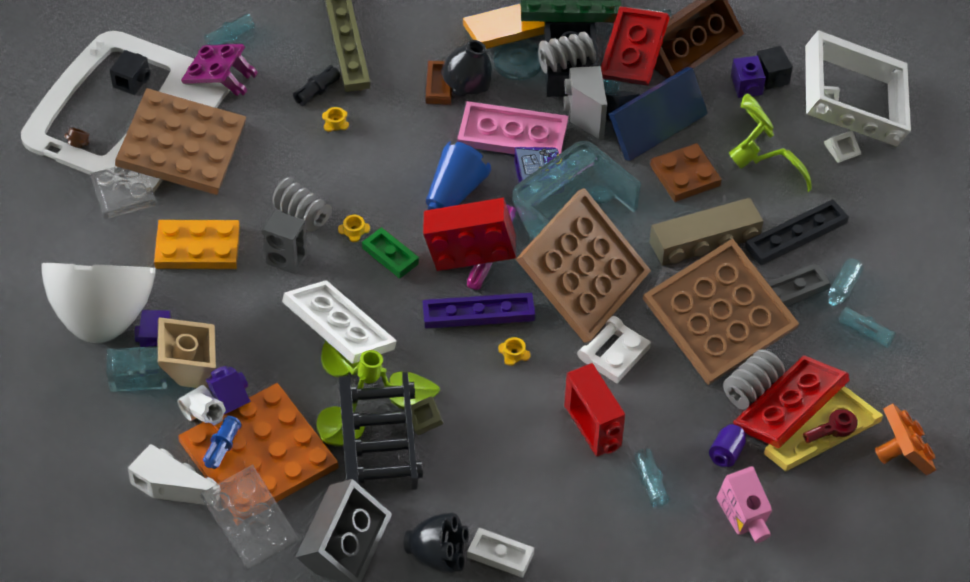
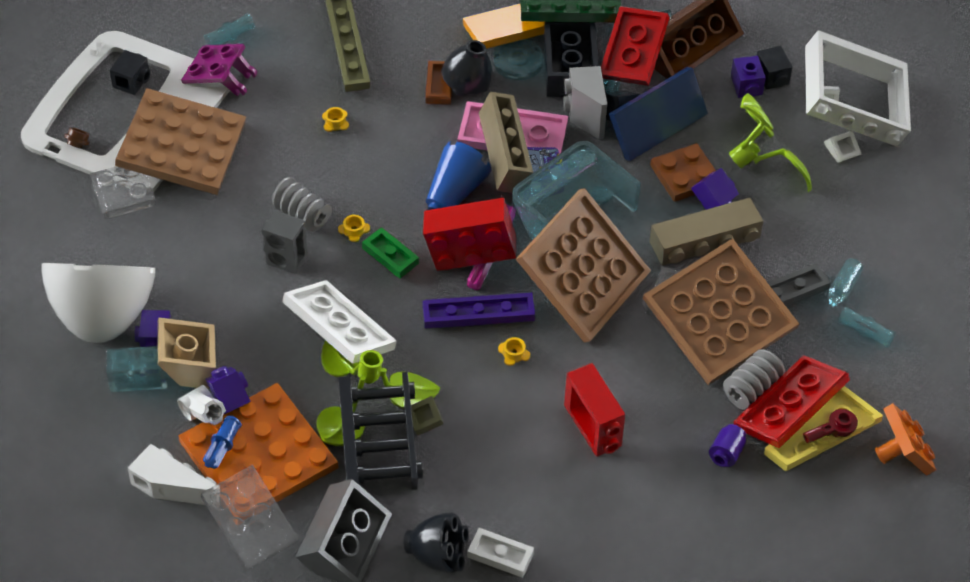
light orange plate [154,220,240,269] -> none
black pin [293,65,341,106] -> none
light grey piece [538,32,596,73] -> none
white plate [577,316,651,384] -> none
clear light blue pin [634,448,669,507] -> none
bright pink torso [716,466,772,543] -> none
black plate [745,199,849,266] -> none
none -> dark tan brick [479,92,533,194]
none -> dark purple brick [691,168,739,210]

